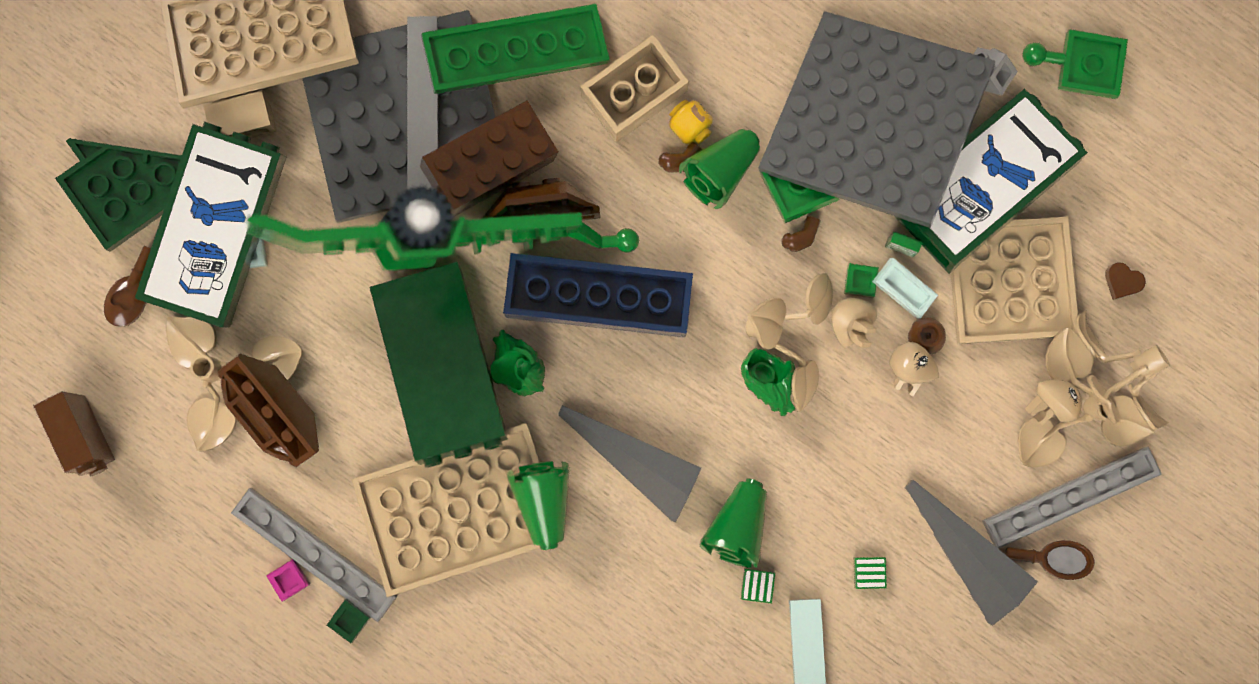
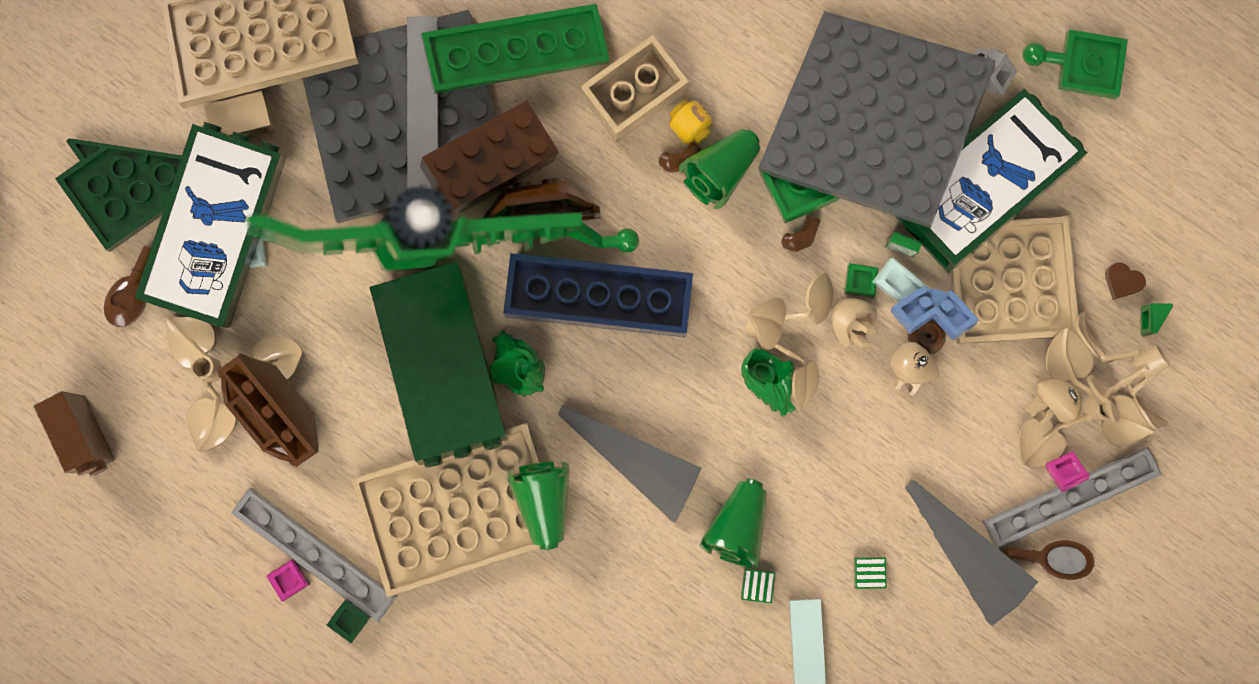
none -> medium blue plate [890,287,979,341]
none -> dark pink tile [1045,451,1089,493]
none -> green slope [1140,303,1173,337]

